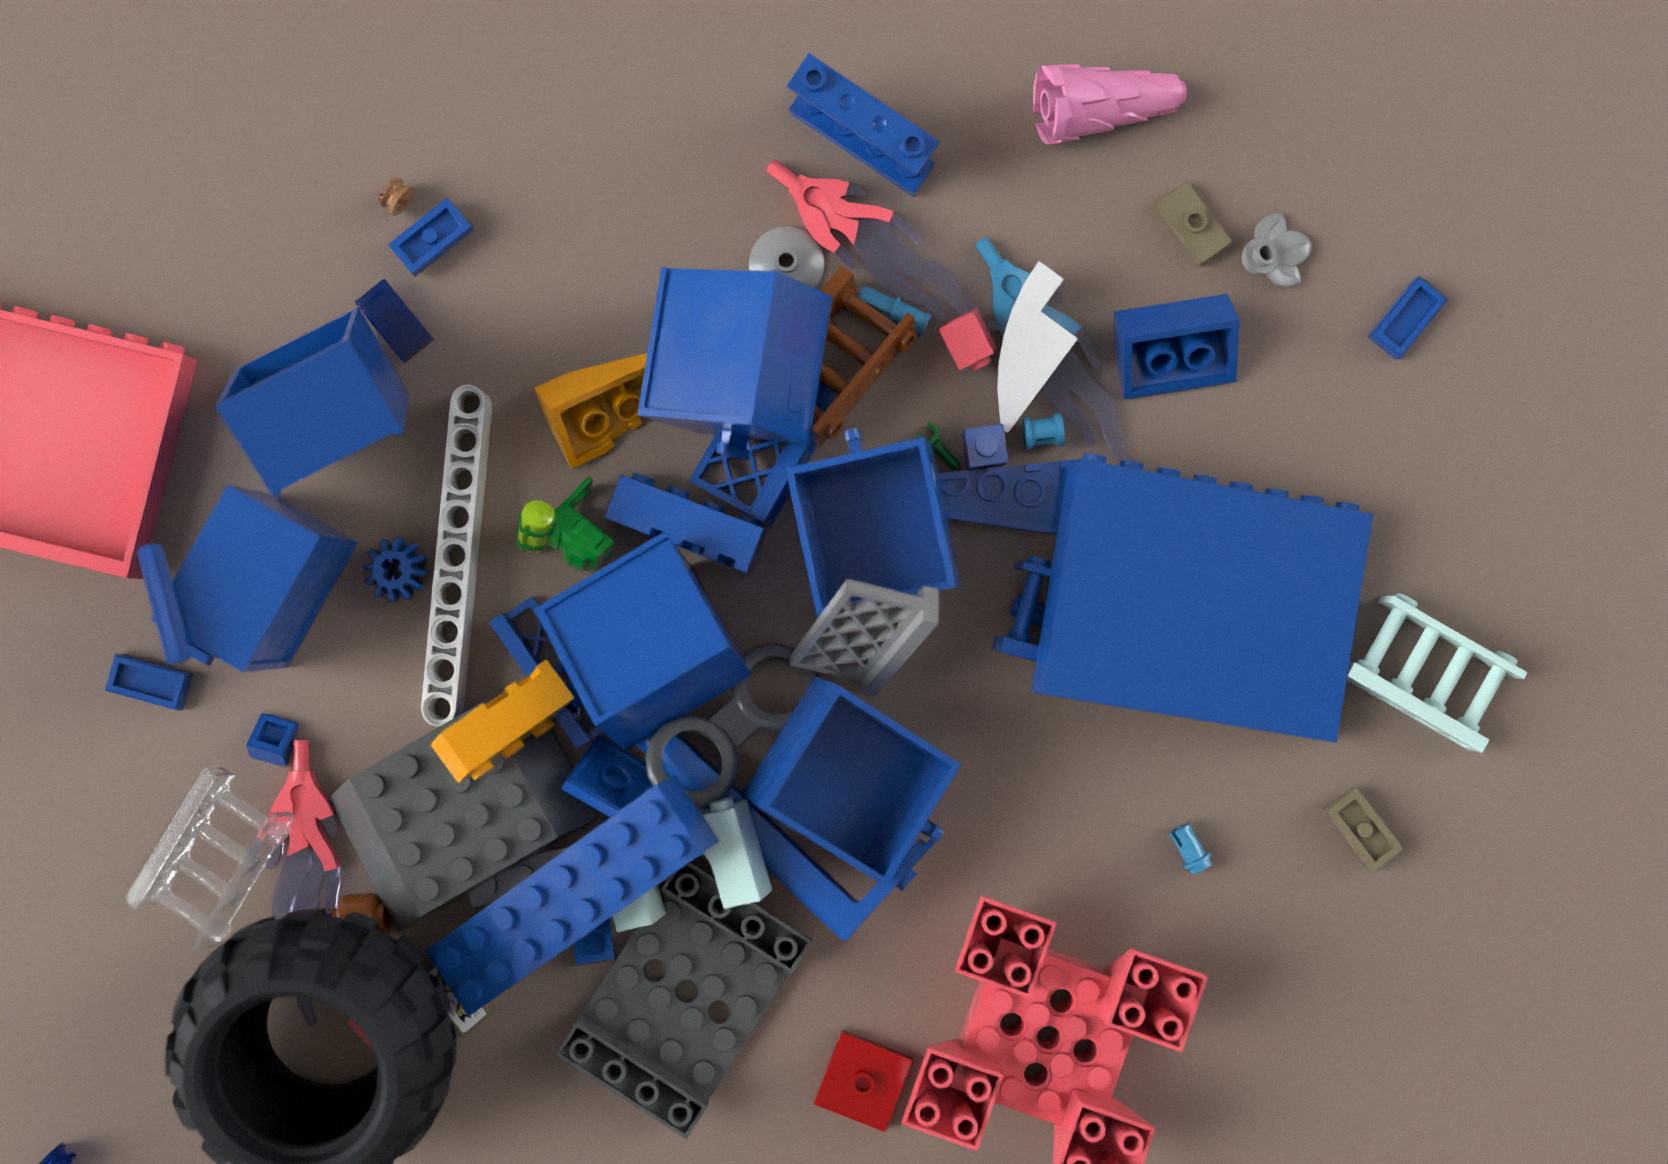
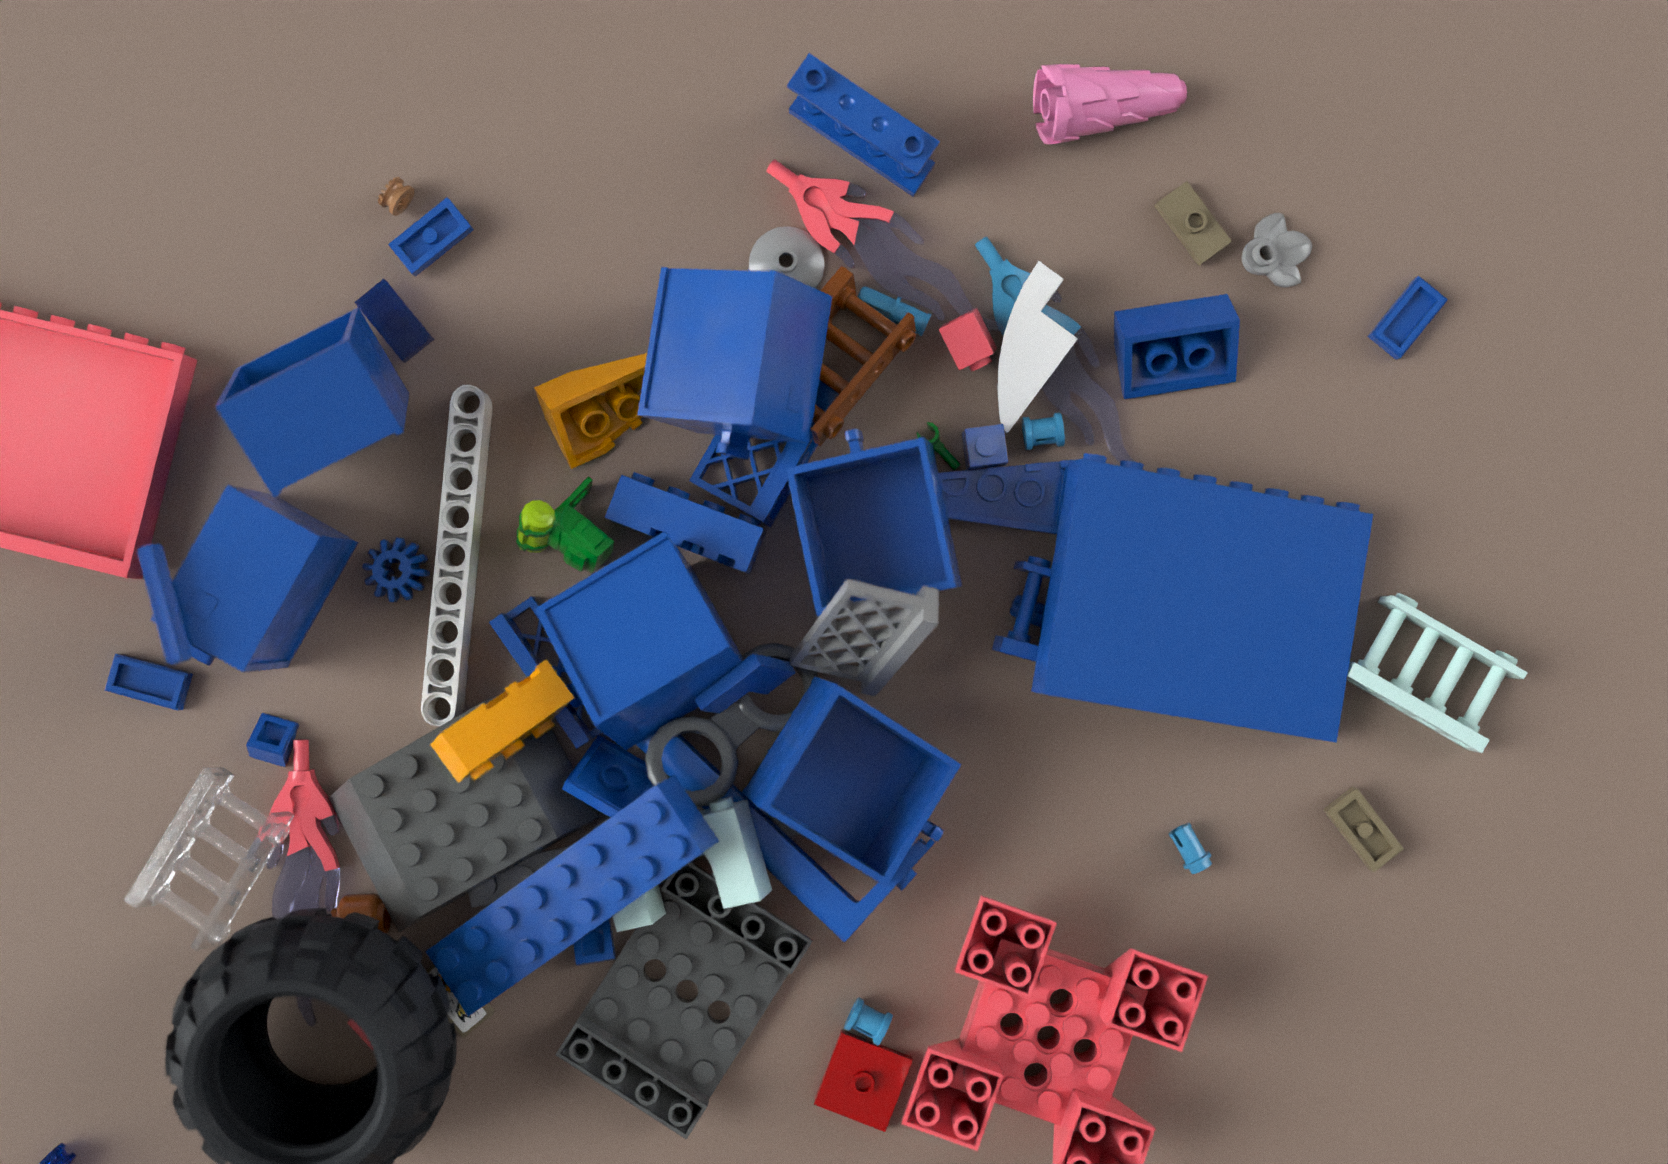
none -> blue tile [695,653,796,714]
none -> dark azure bush [844,997,893,1046]

